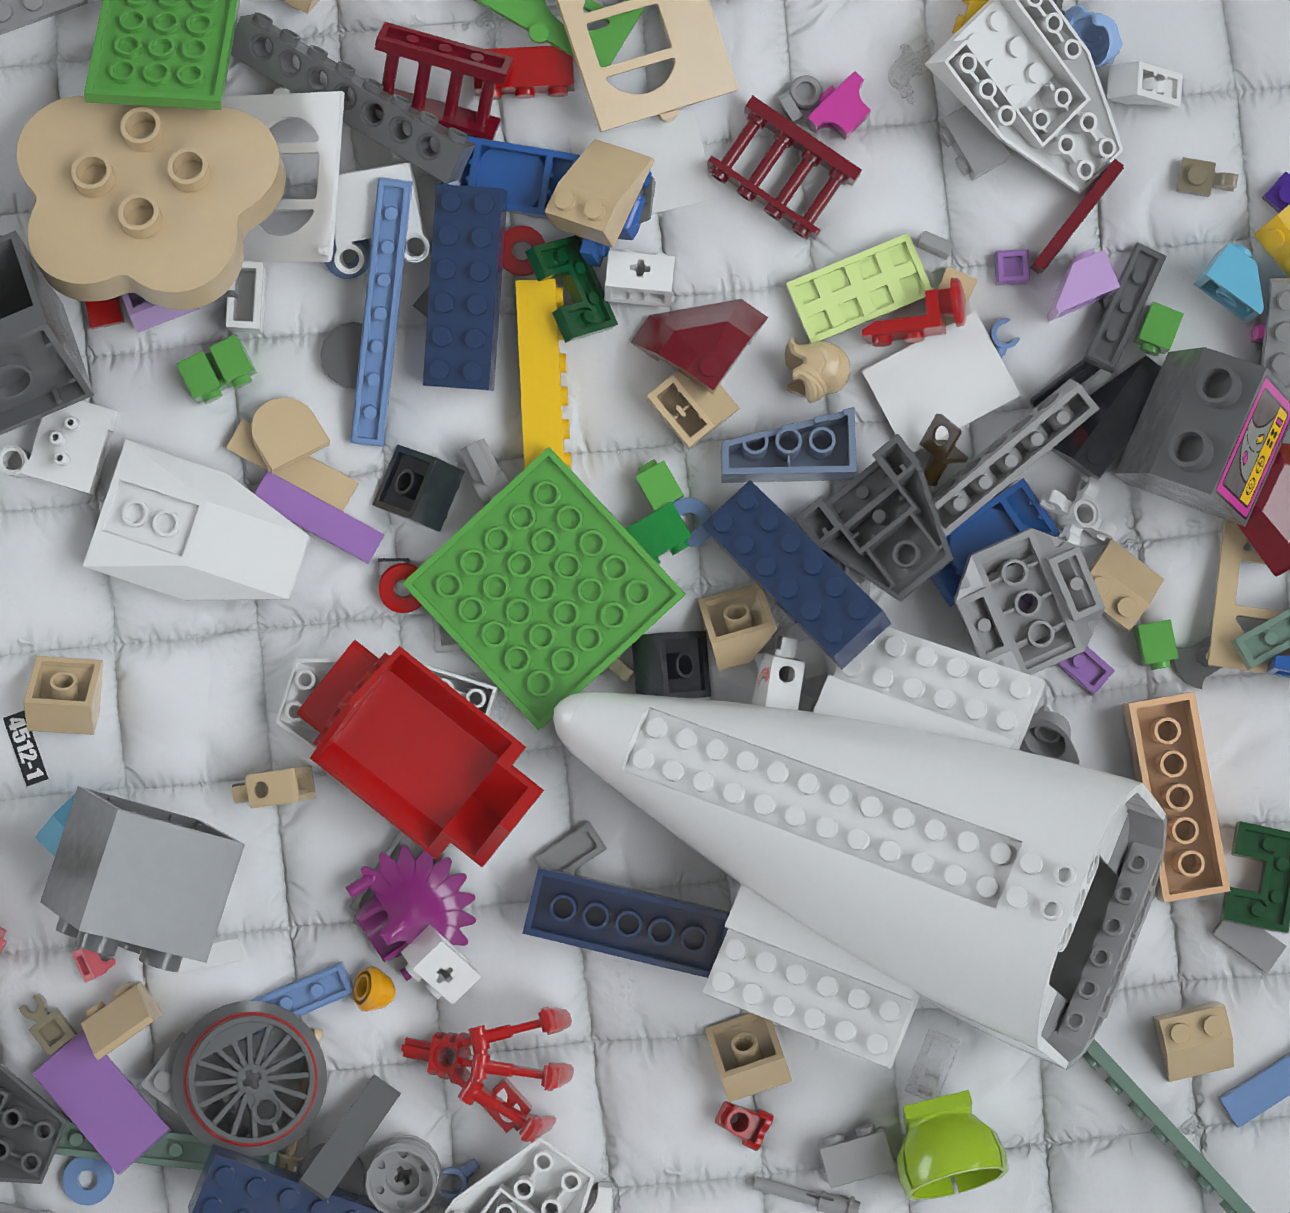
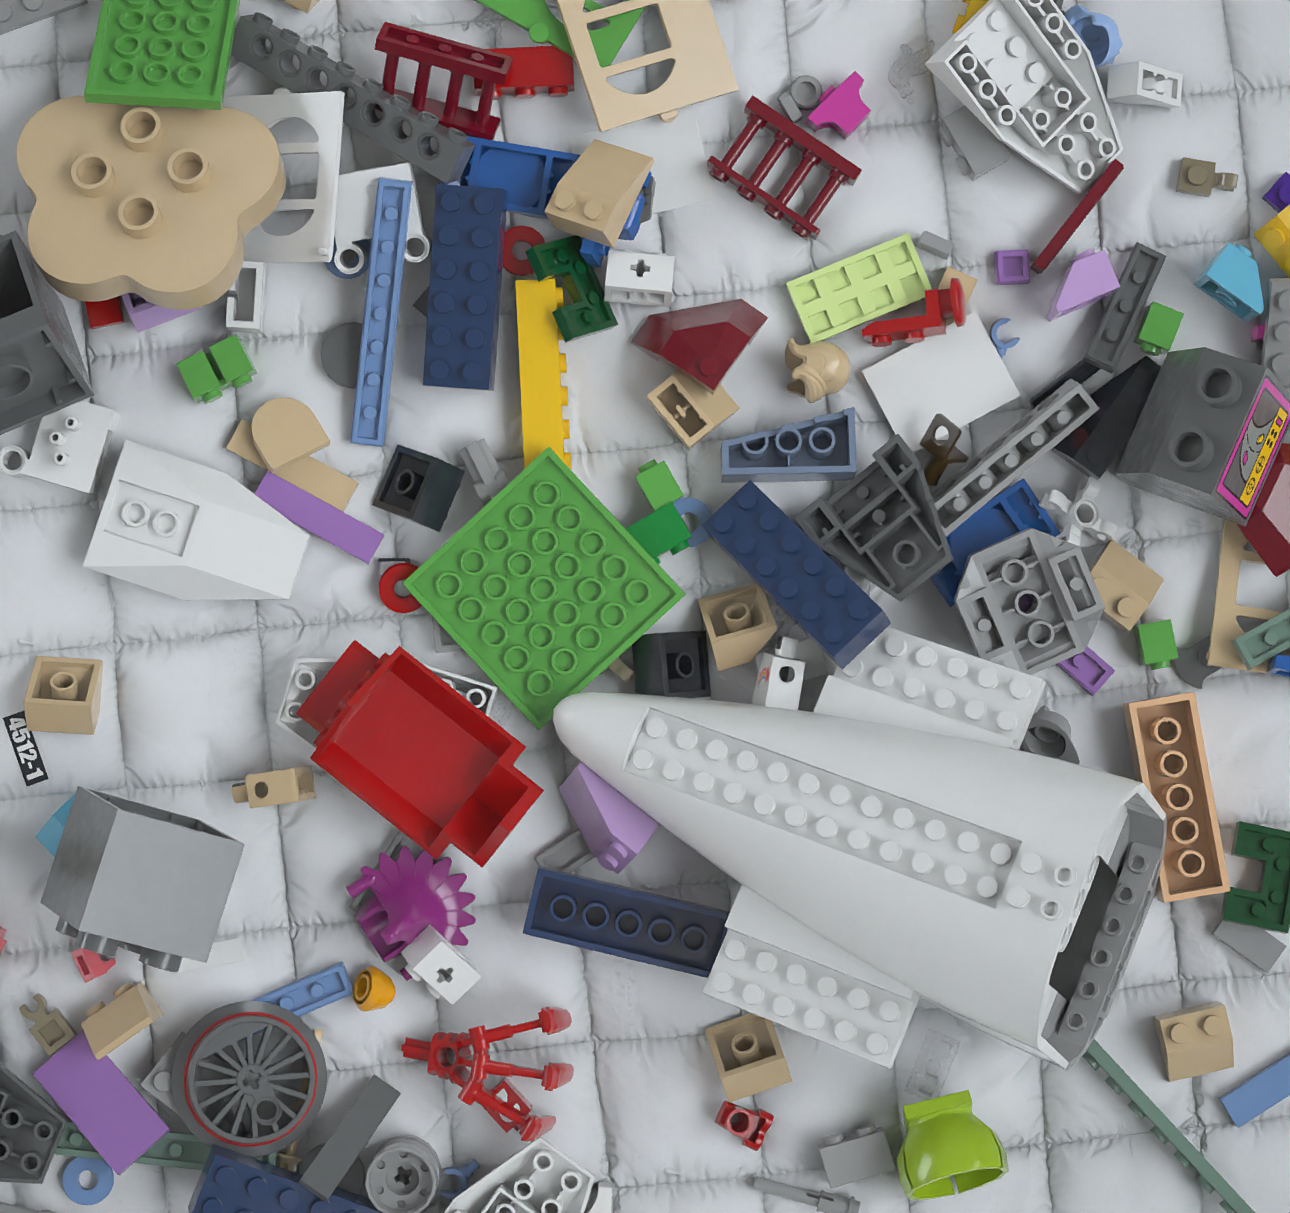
none -> lavender slope [559,762,660,874]

